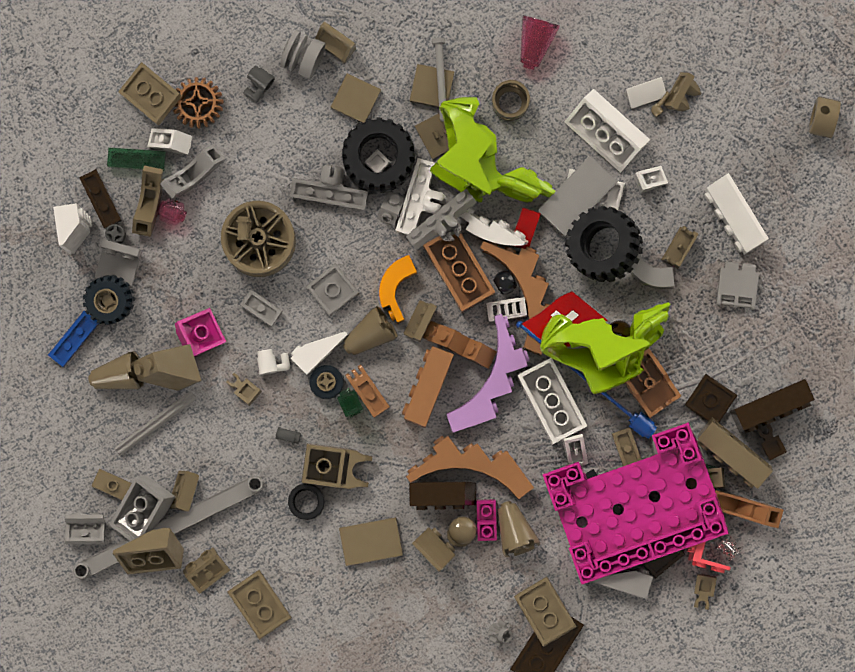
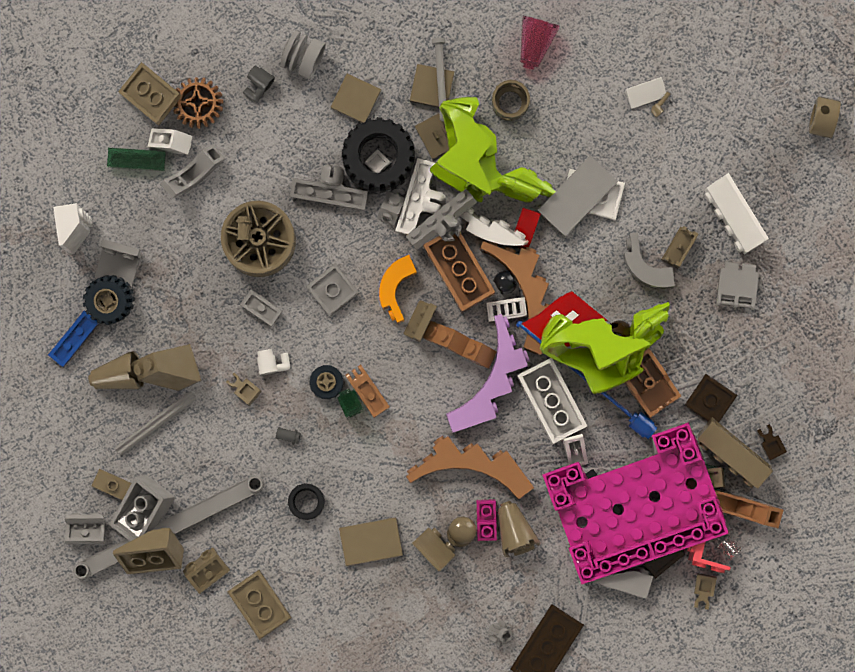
dark brown plate [79,169,122,229] -> none
dark grey wheel [105,224,126,244] -> none
dark tan arch [132,166,164,237] -> none
clear pink head [157,198,187,226] -> none
dark tan slope [170,471,199,511] -> none
dark pink slope [175,308,226,357] -> none
white slope [291,332,348,376] -> none
dark tan brick [301,443,372,489] -> none
dark tan tile [315,21,356,63] -> none
dark tan cone [343,306,398,355] -> none
medium nougat brick [402,346,454,428] -> none
dark brown wedge [409,482,476,510] -> none
dark tan tile [514,577,577,647] -> none
white slope [565,89,650,173] -> none
black tyre [565,206,643,282] -> none
dark tan plate [611,427,641,466] -> none
white slope [634,166,668,194] -> none
dark tan tile [663,72,701,111] -> none
dark brown brick [730,379,815,434] -> none

